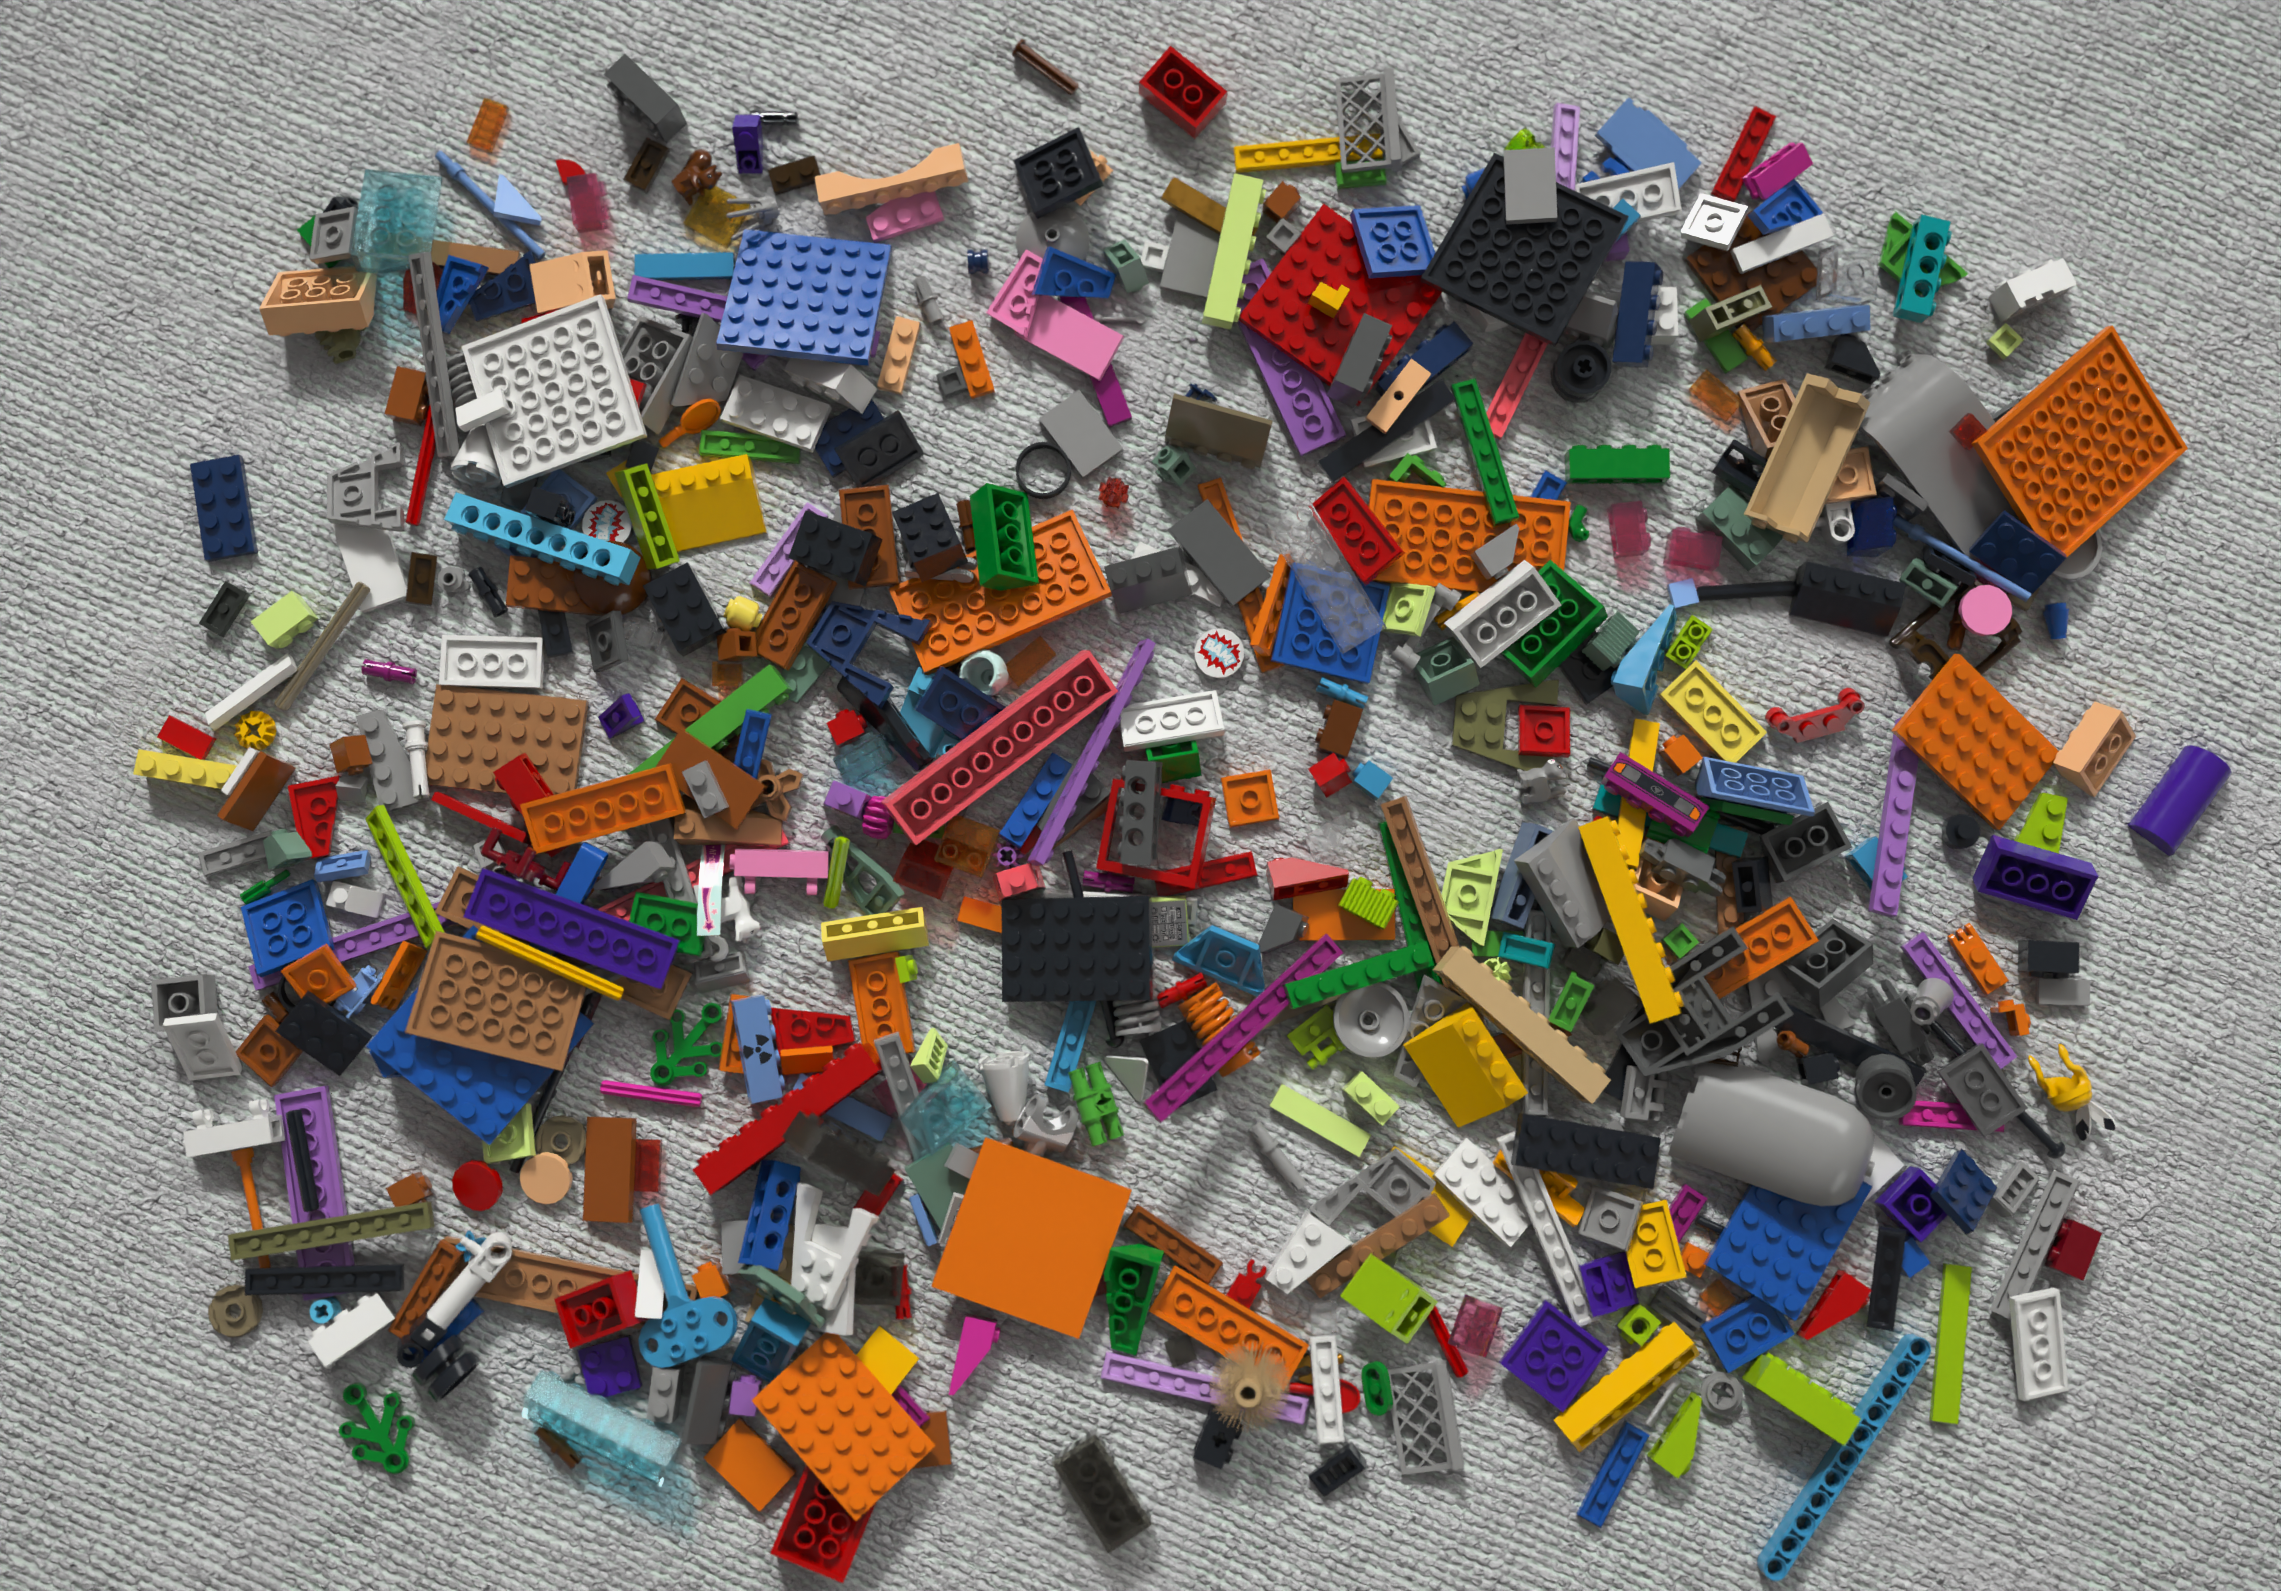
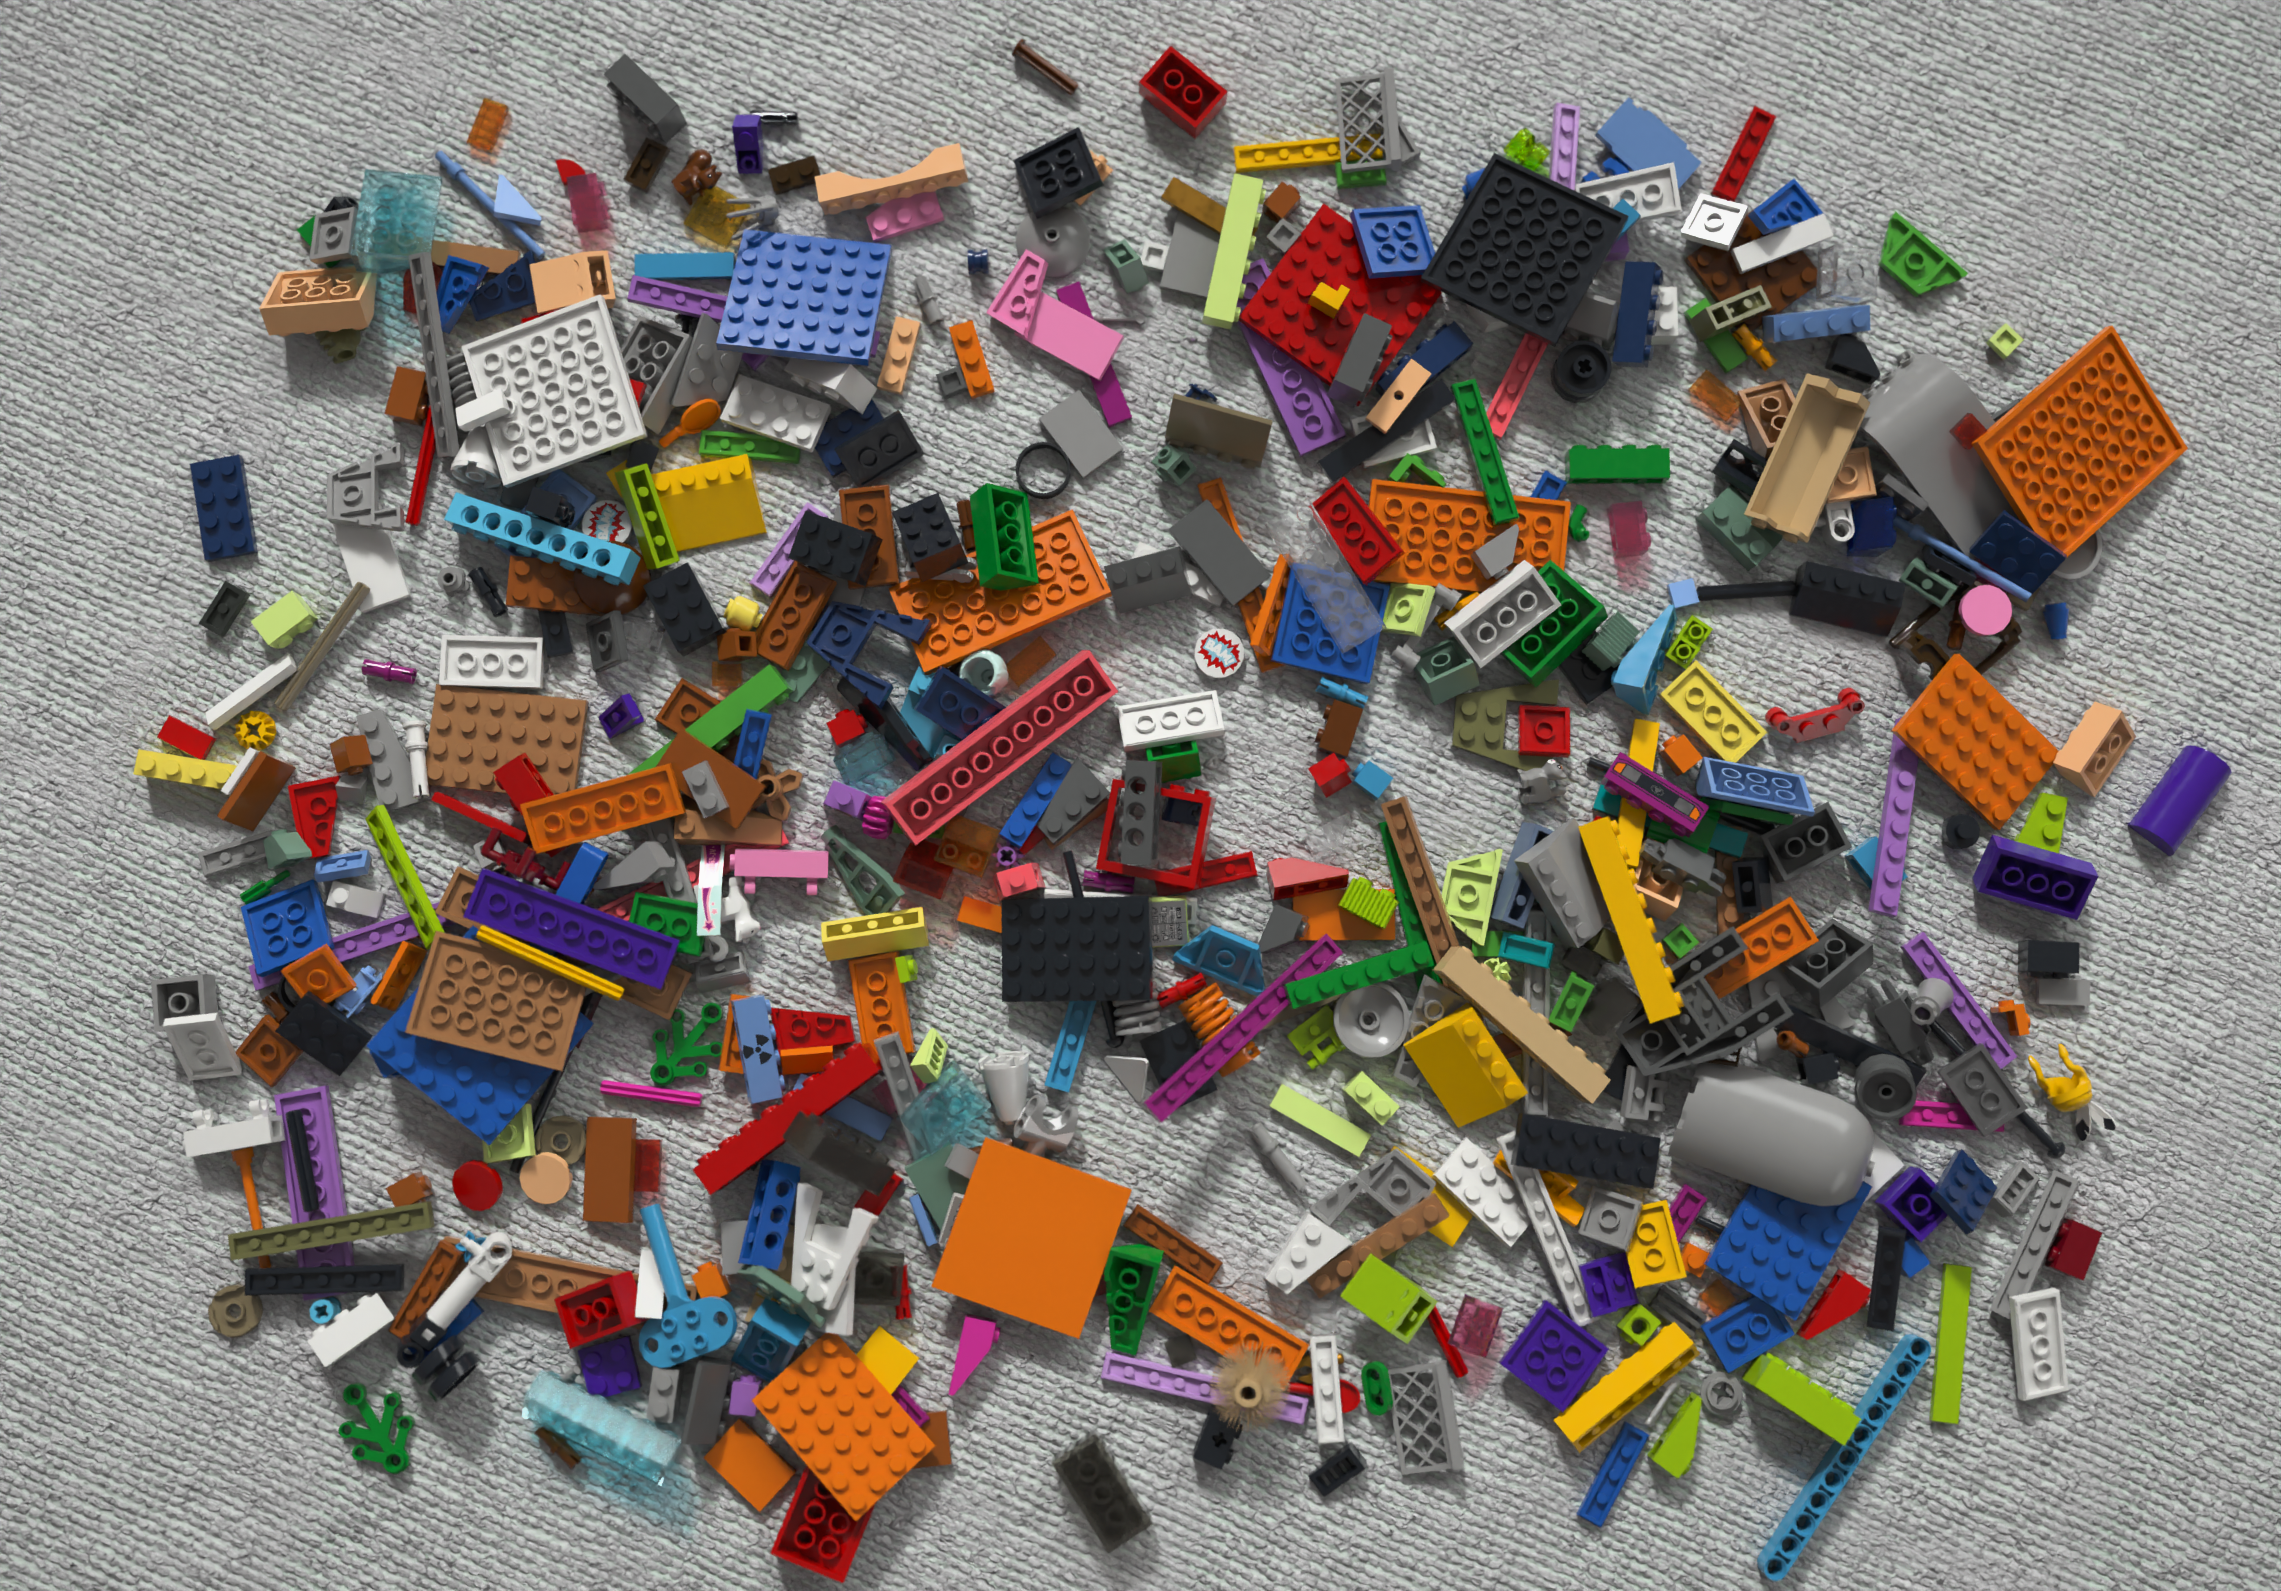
dark brown plate [405,552,437,606] -> none
lime axle [823,836,850,909] -> none
medium lavender plate [1027,638,1156,866] -> none
blue wing [1032,247,1117,299] -> none
bright green pin [1068,1061,1125,1147] -> none
clear red gear [1098,477,1129,509] -> none
orange tile [1221,769,1279,828] -> none
red plate [1226,1258,1267,1308] -> none
light grey tile [1504,147,1557,224] -> none
clear pink brick [1663,527,1723,571] -> none
dark pink piece [1742,143,1813,200] -> none
teal brick [1892,214,1952,323] -> none
orange hinge [1947,923,2009,995] -> none
white wedge [1988,258,2077,323] -> none

